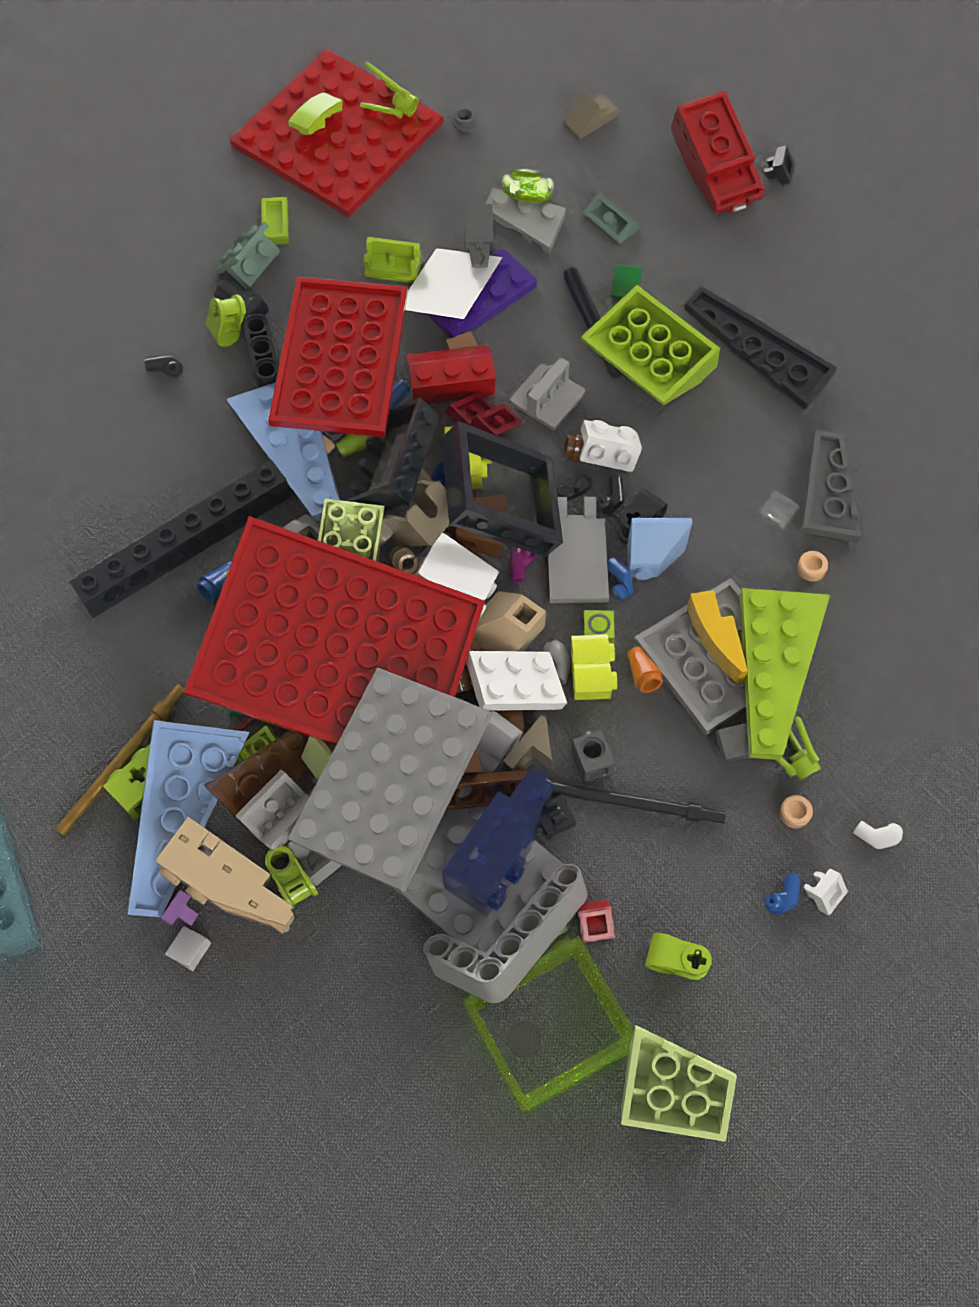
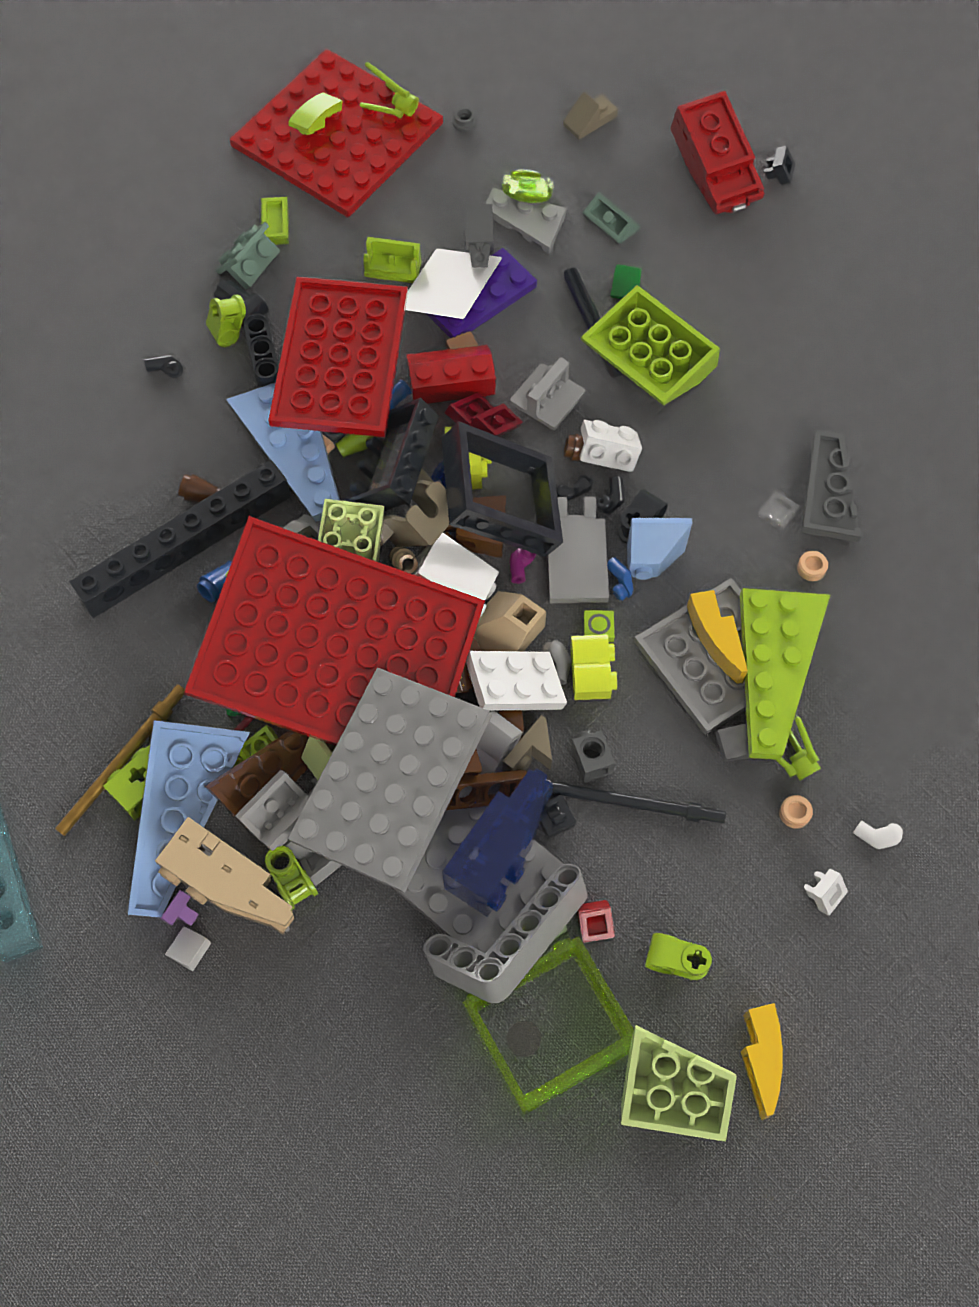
orange cone [627,646,663,693] -> none
black wing [684,286,838,410] -> none
blue arm [765,873,801,915] -> none
none -> reddish brown cone [178,474,221,503]
none -> yellow slope [741,1003,783,1120]

